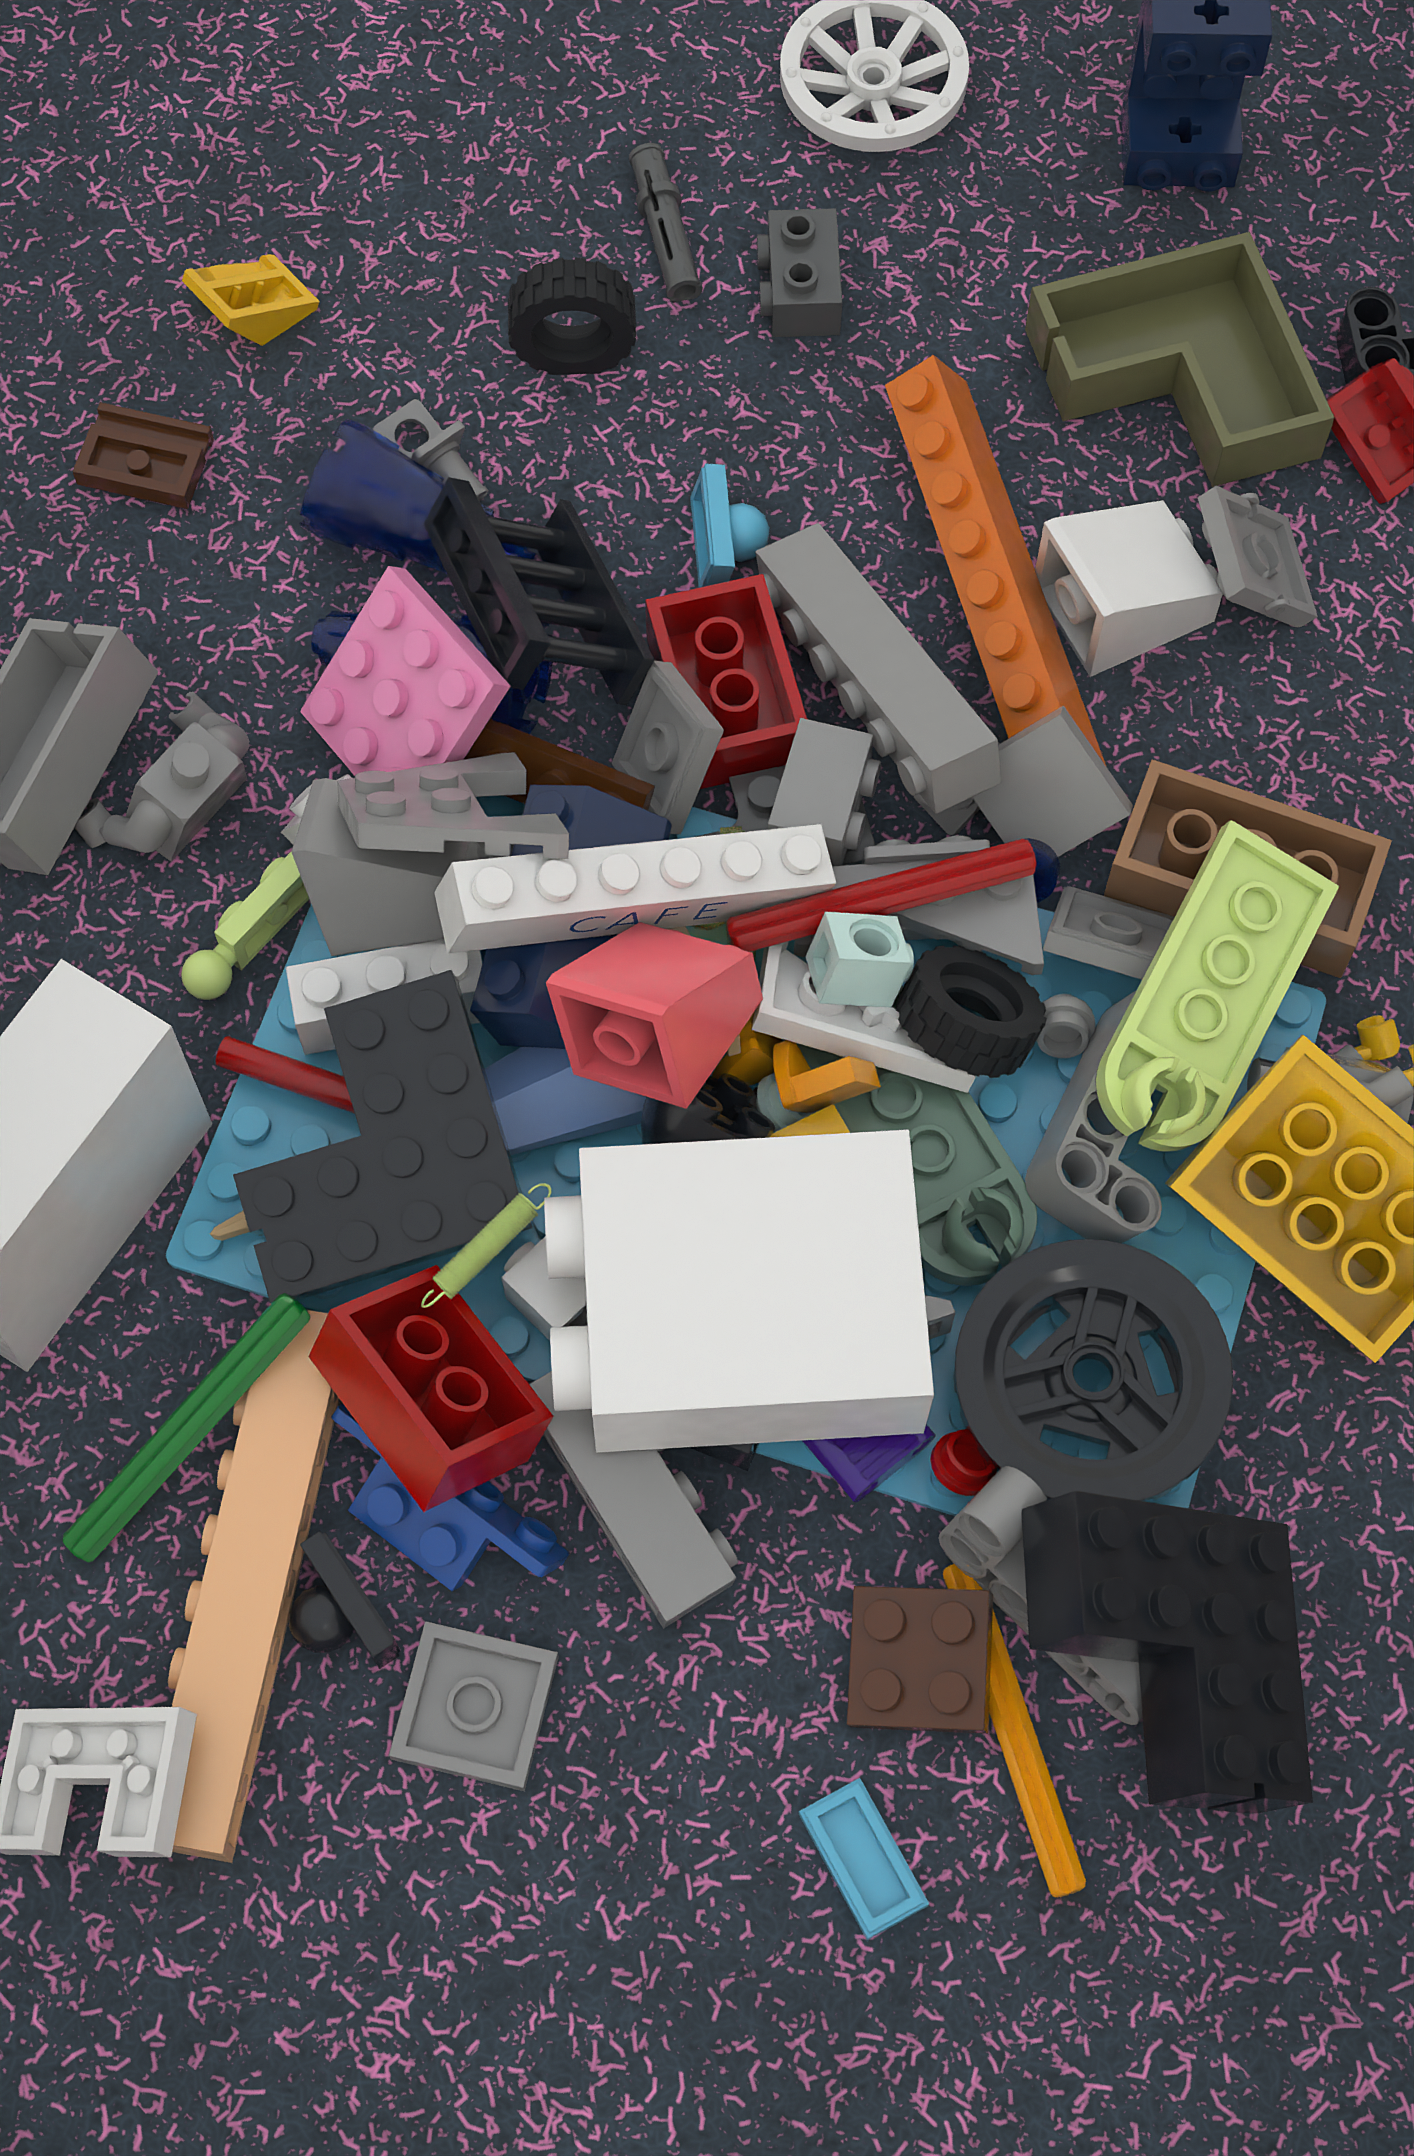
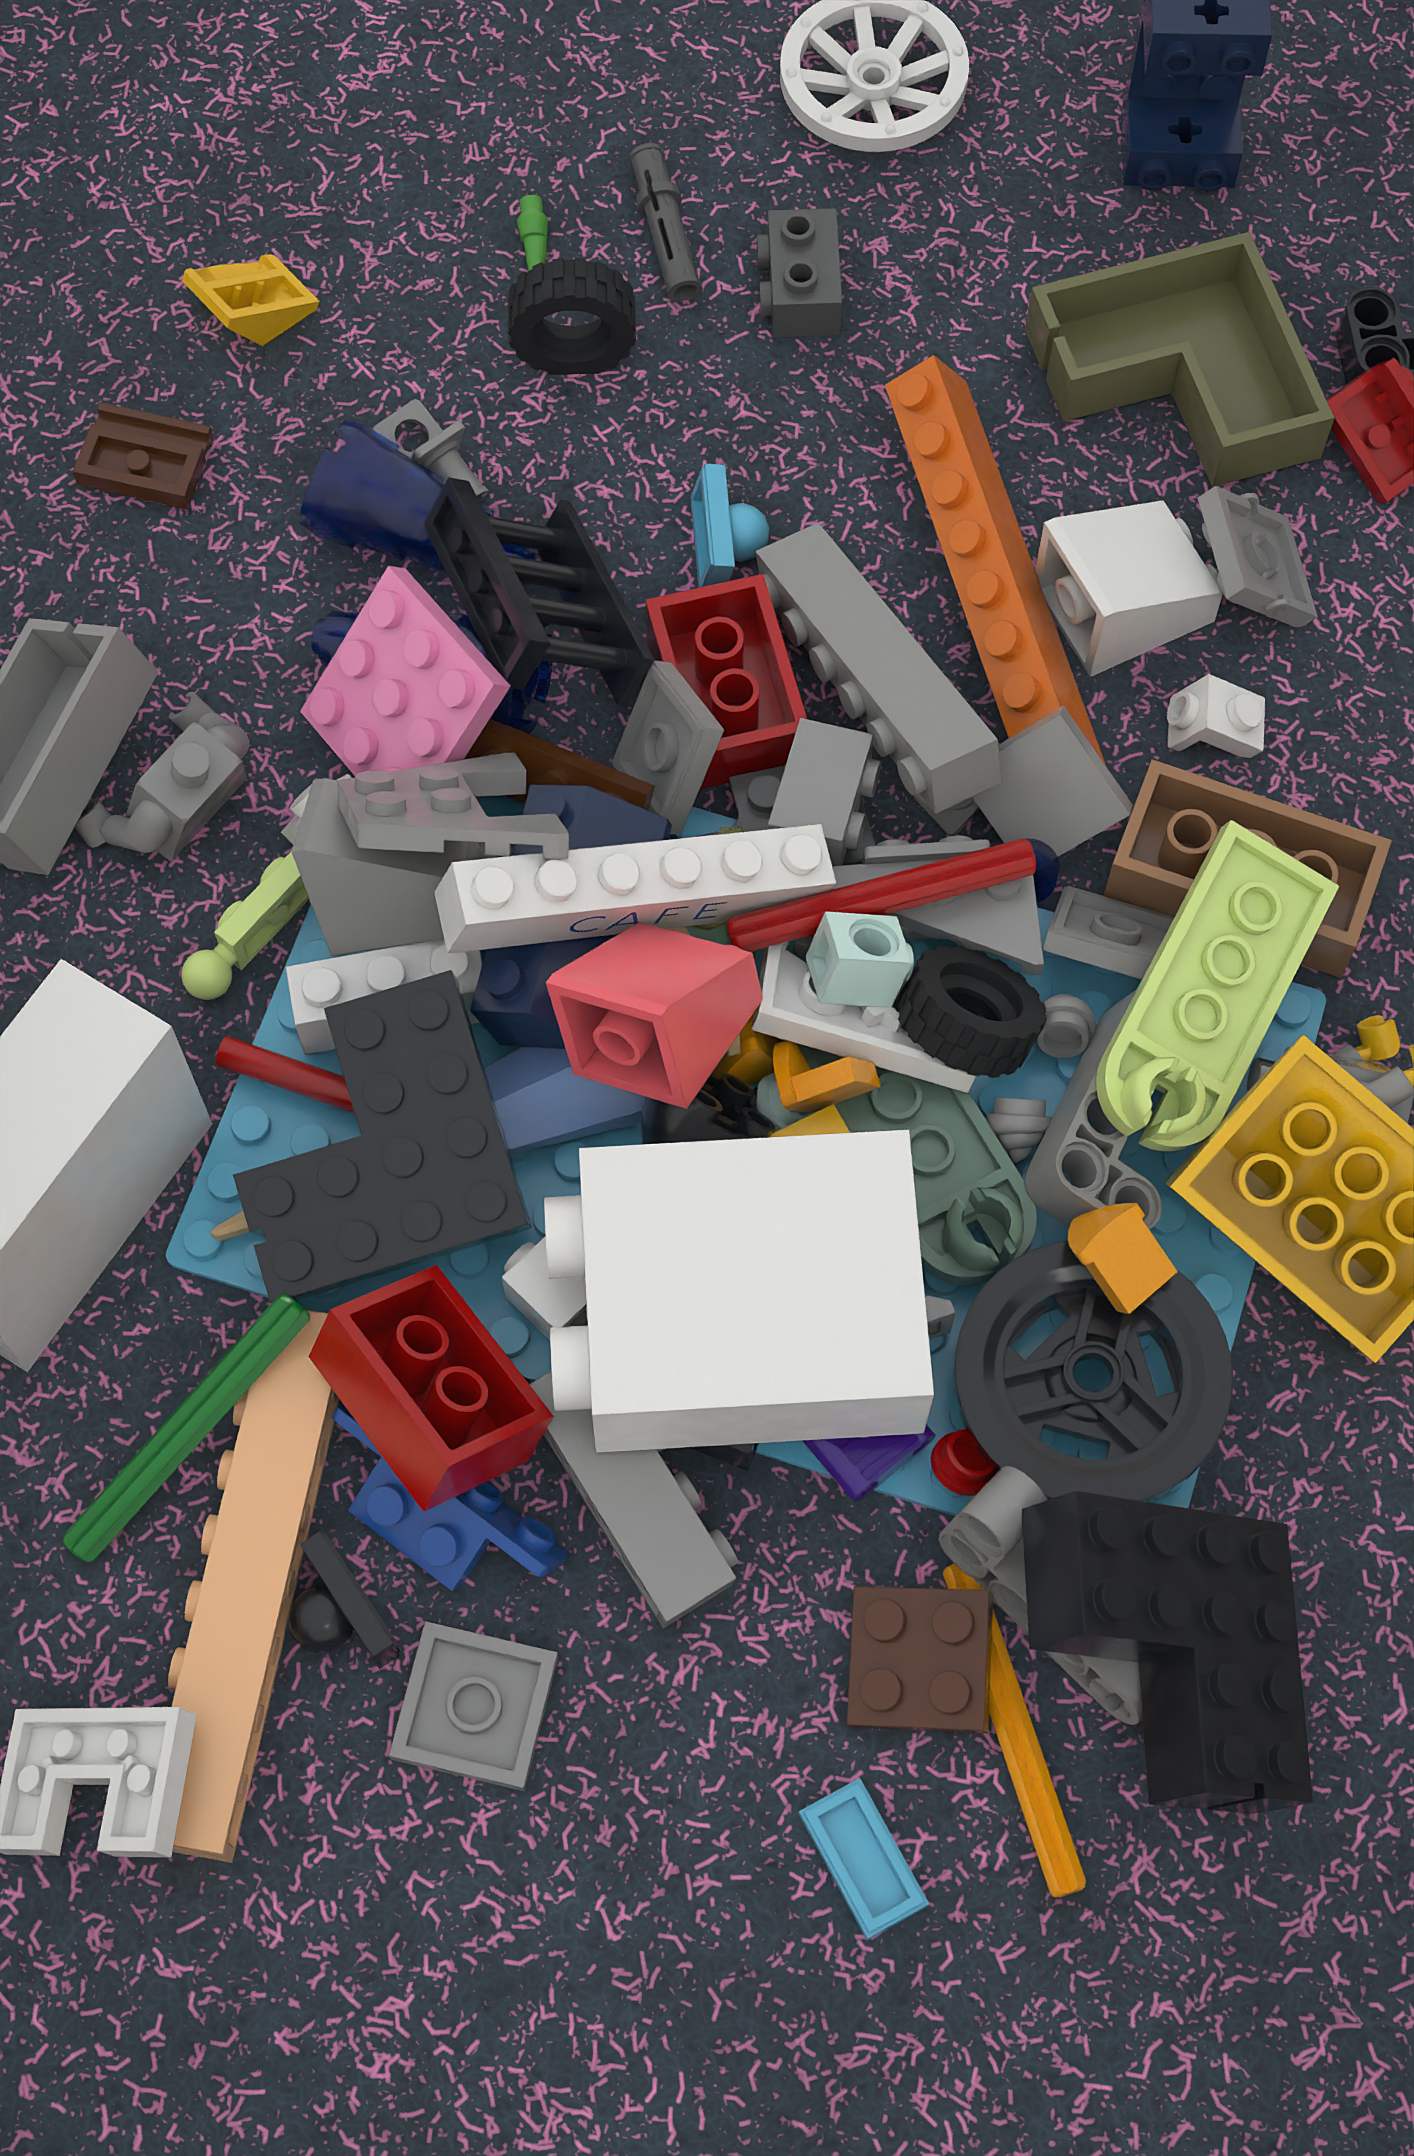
yellowish green piece [421,1183,551,1308] -> none
none -> bright green piece [517,195,548,271]
none -> light grey plate [987,1097,1052,1163]
none -> light orange tile [1067,1203,1178,1314]
none -> white bracket [1167,674,1265,758]

